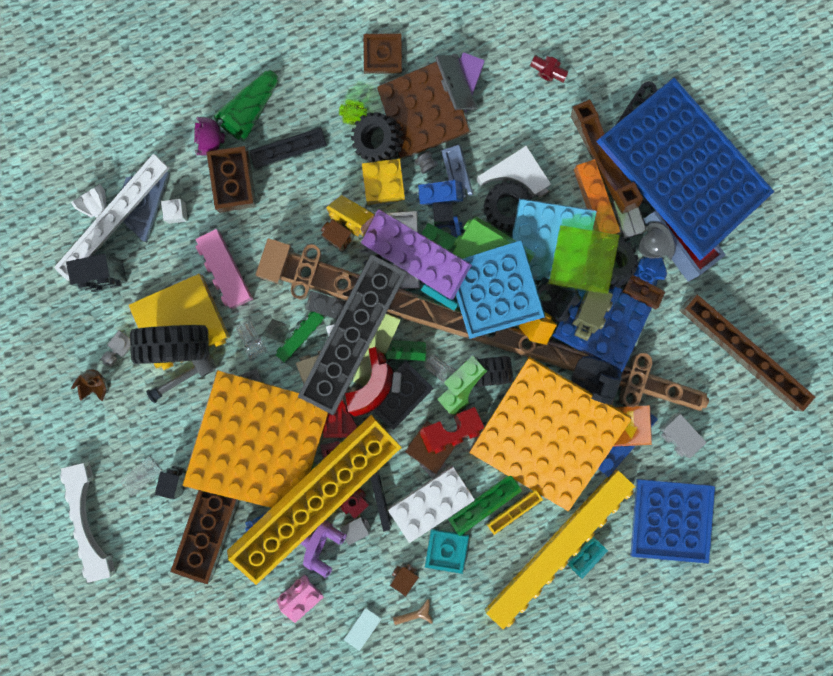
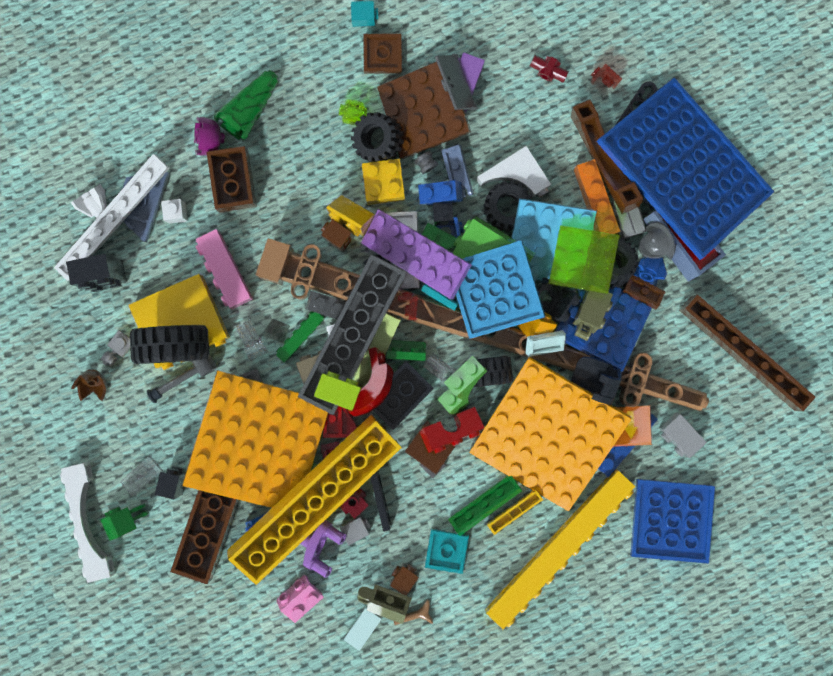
black tile [249,127,327,170] -> none
white brick [388,465,475,543] -> none
flat silver tile [392,372,402,393] -> none
teal plate [567,537,608,579] -> none
none -> green brick [100,503,150,541]
none -> lime brick [314,371,361,411]
none -> teal brick [351,1,379,27]
none -> olive brick [357,584,412,624]
none -> clear red bracket [398,292,418,321]
none -> light aqua tile [526,330,566,357]
none -> clear red bracket [590,64,622,89]

